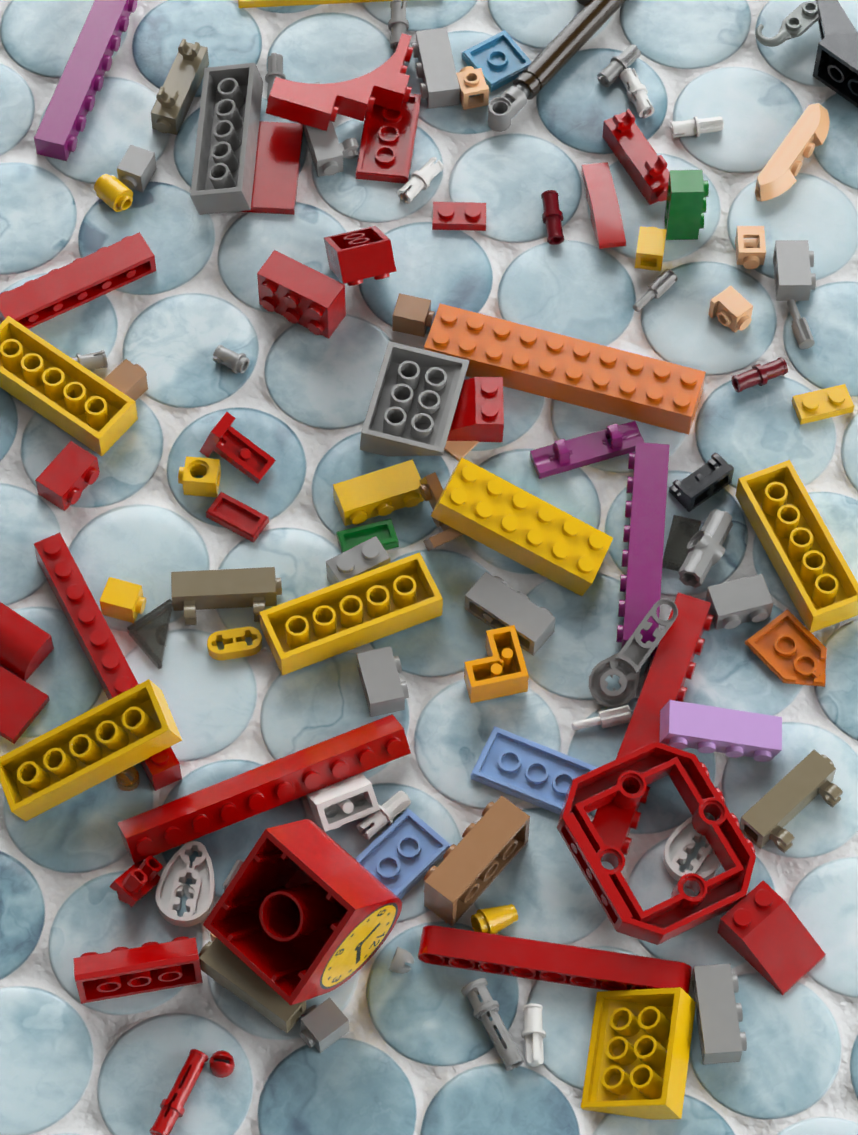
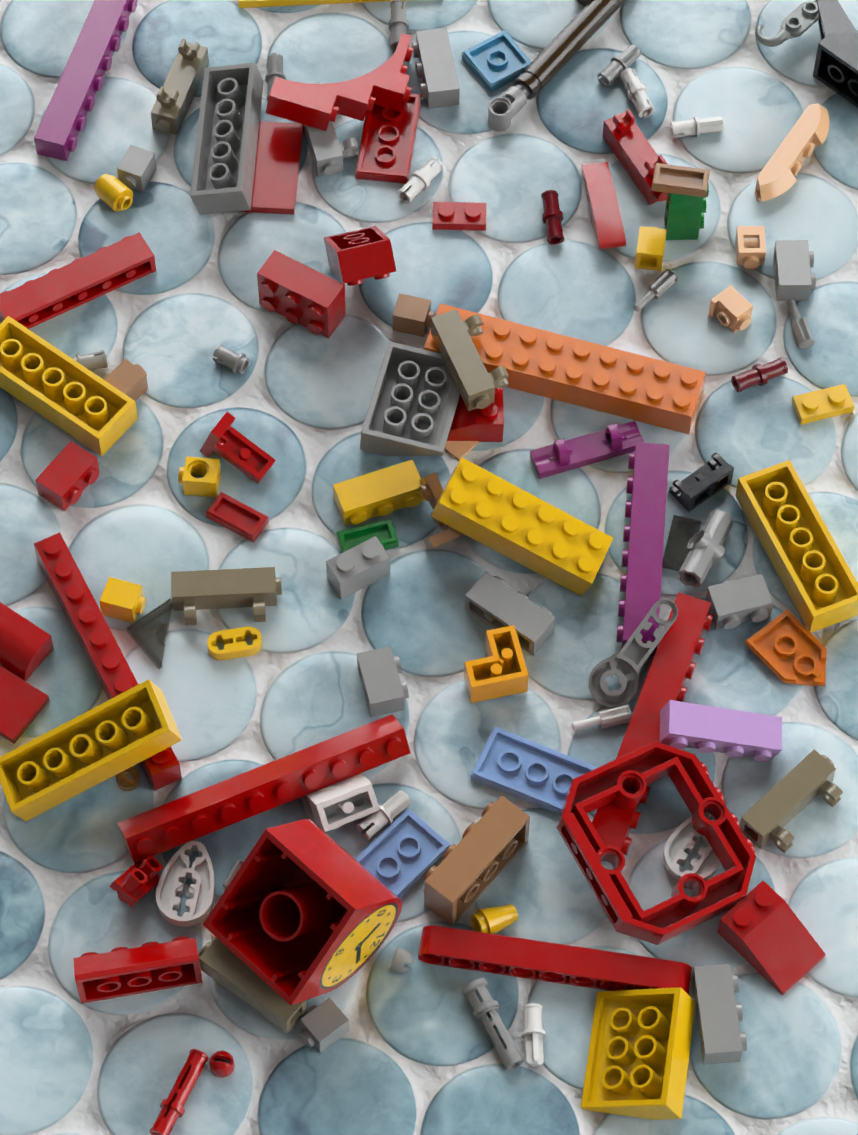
yellow brick [259,552,443,676] -> none
light nougat brick [456,66,489,110] -> none
none -> dark tan brick [431,309,509,411]
none -> medium nougat tile [652,163,710,198]

